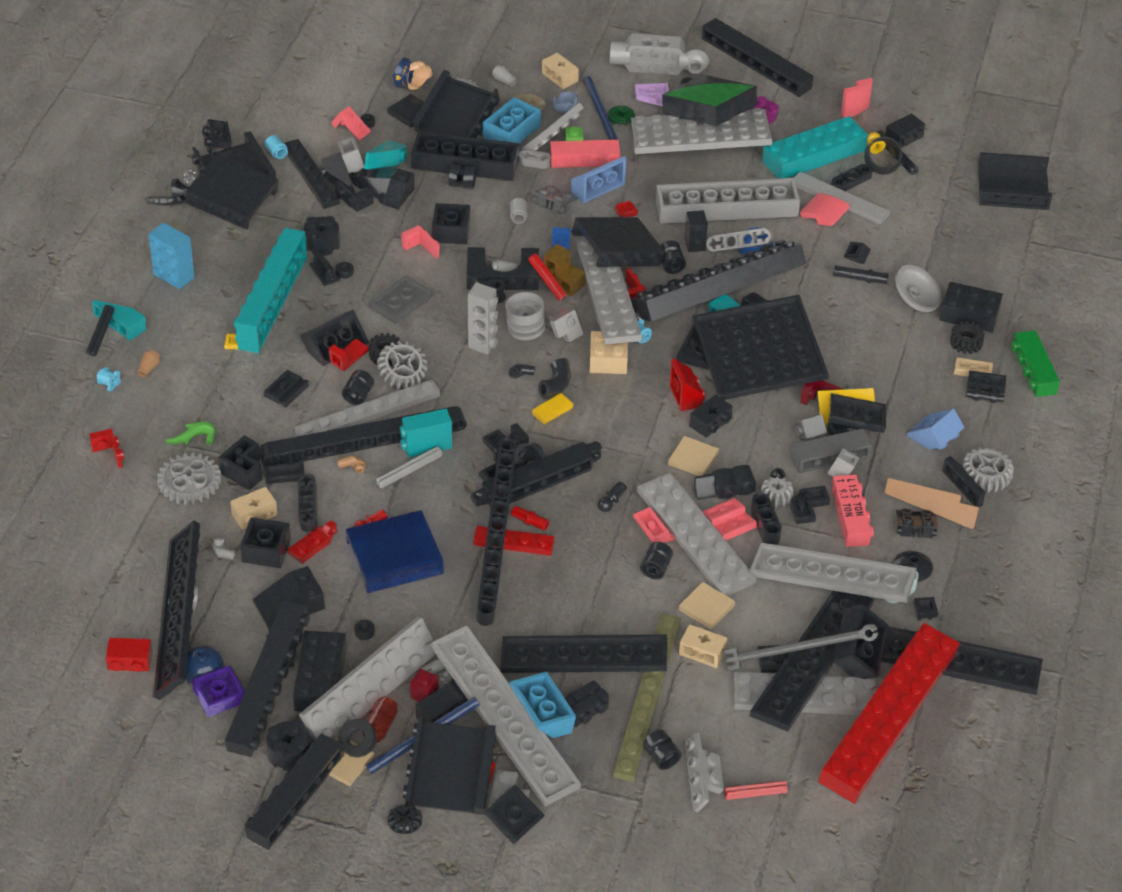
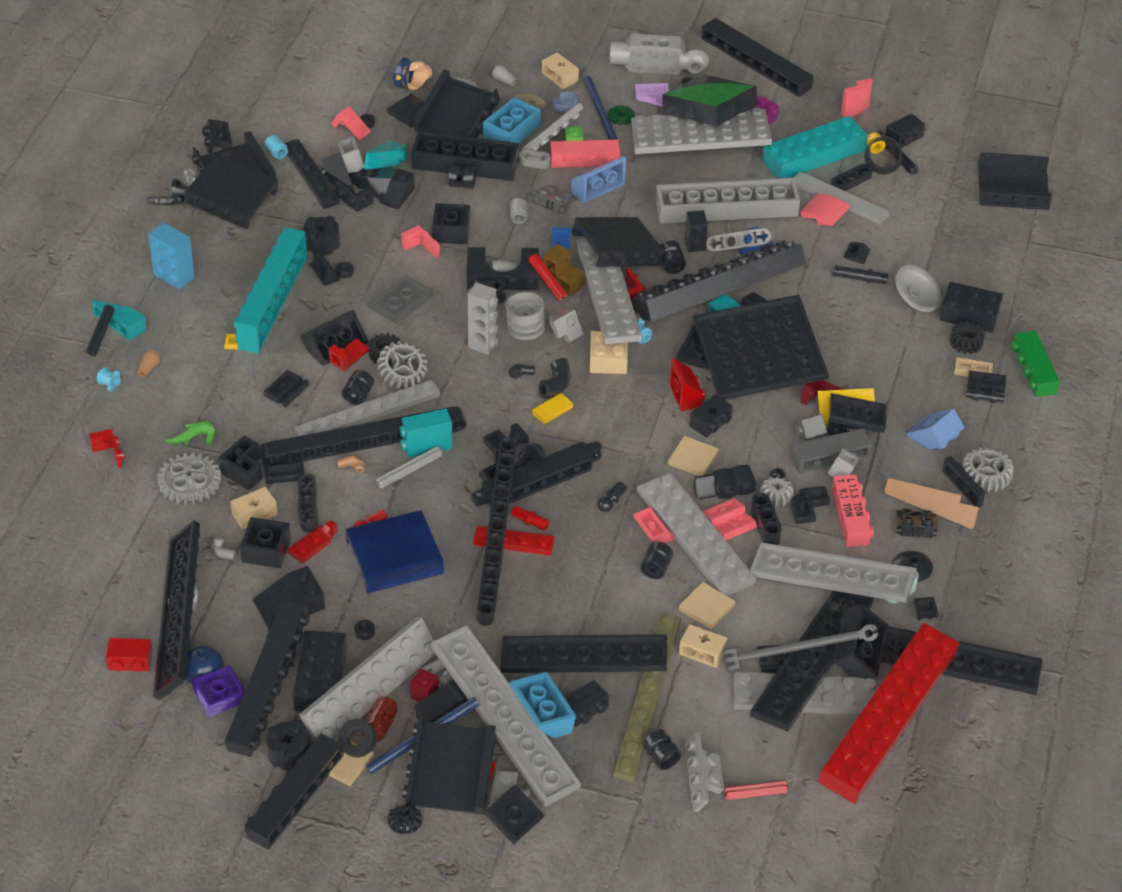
red tile [614,200,638,217] -> none

